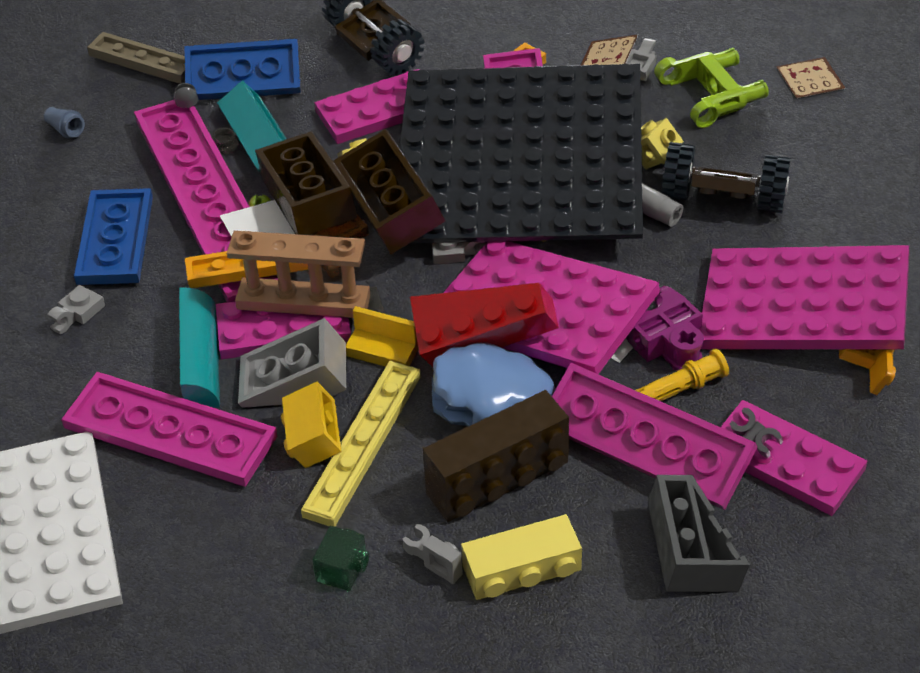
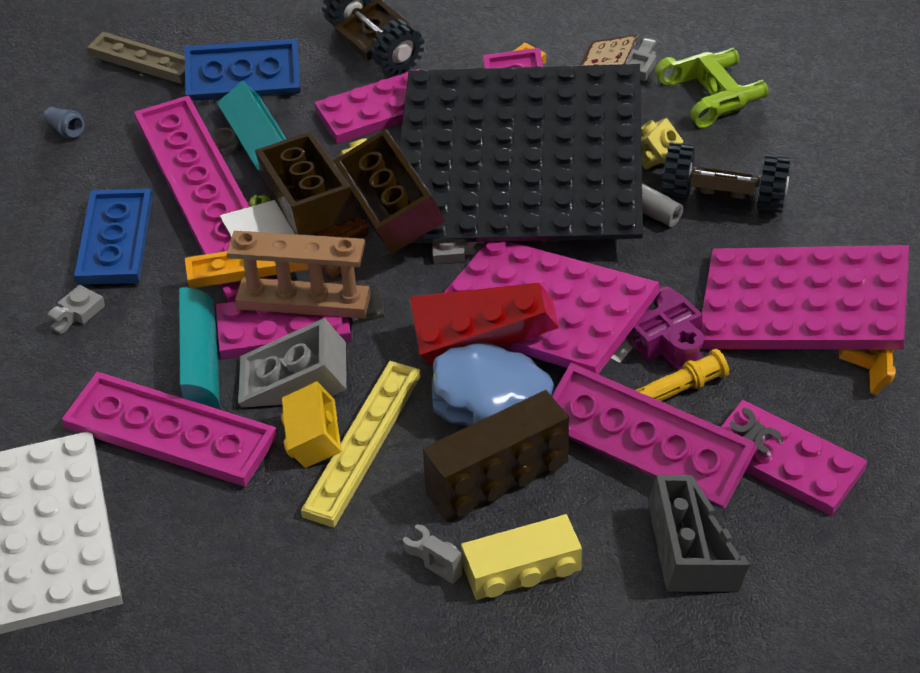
dark grey hinge [174,83,198,108] -> none
clear green brick [313,526,370,591] -> none
yellow panel [346,306,419,367] -> none
tan sticker [776,57,846,98] -> none

